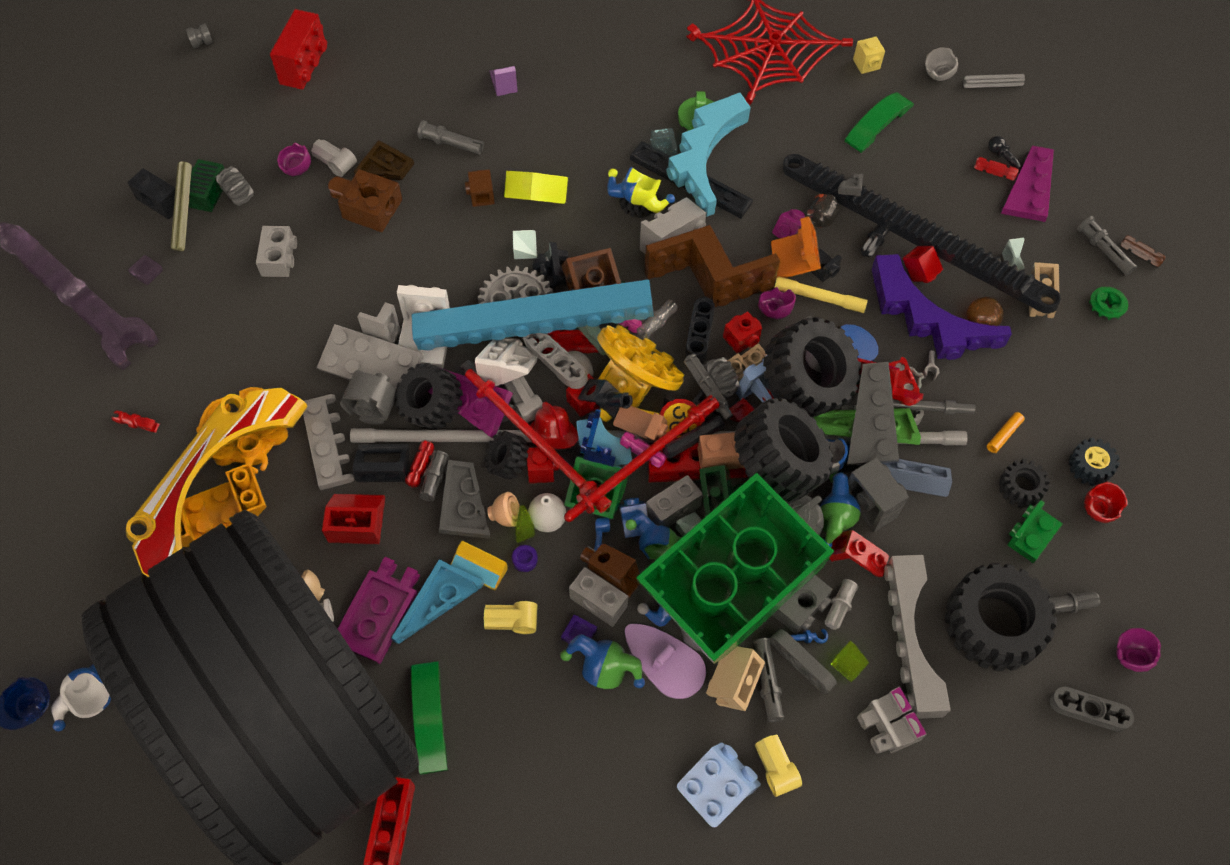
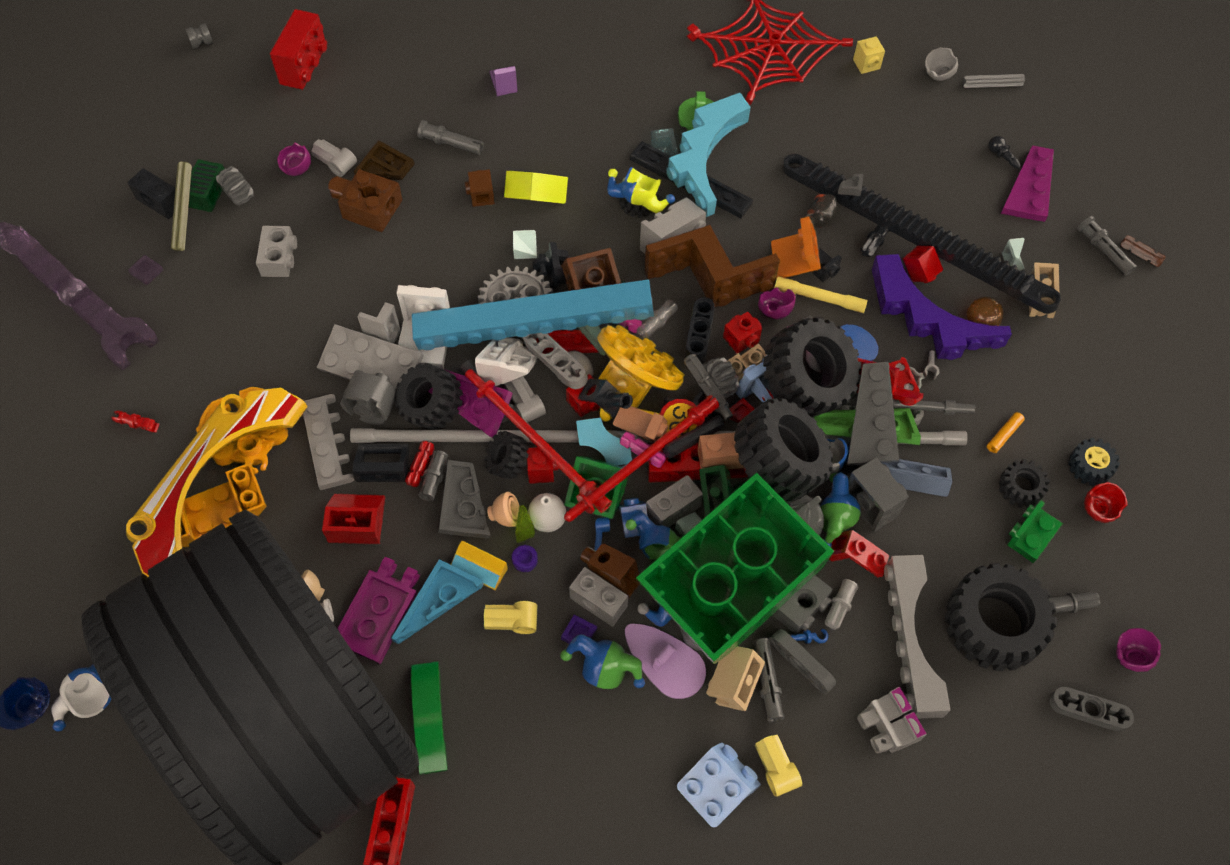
red piece [531,402,579,449] -> none
clear blue bracket [580,408,616,467] -> none
magenta bracket [772,209,805,238] -> none
clear neon green slope [831,641,869,682] -> none
green slope [845,92,914,153] -> none
red axle [974,157,1019,181] -> none
green gear [1089,287,1128,320] -> none

